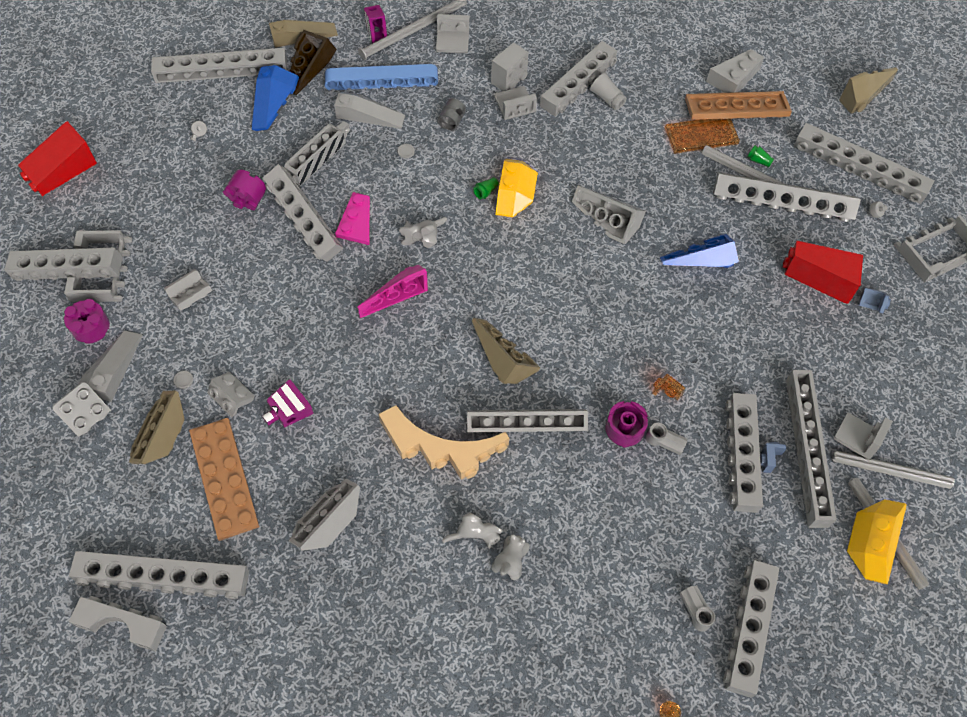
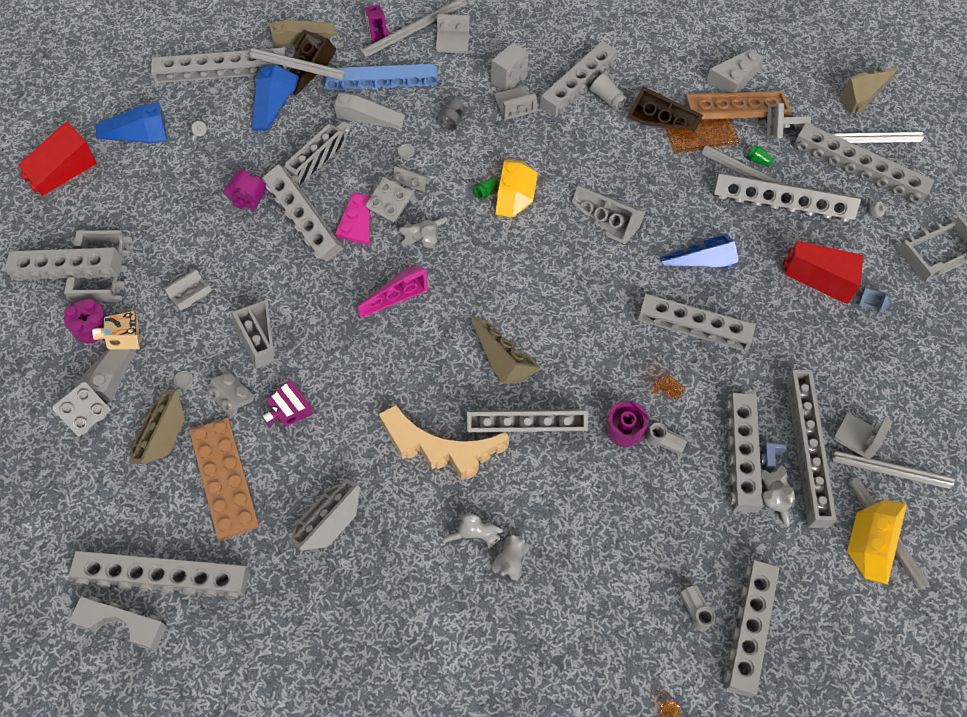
none -> tan torso [92,311,140,349]
none -> blue wedge [95,103,167,144]
none -> light grey wedge [232,300,274,369]
none -> light grey axle [250,48,345,80]
none -> light grey bracket [366,177,417,223]
none -> light grey hinge [393,166,430,192]
none -> dark brown wedge [627,86,703,131]
none -> light grey brick [638,294,756,352]
none -> light grey animal [761,466,795,527]
none -> light grey bracket [767,103,811,138]
none -> axle [830,132,924,143]

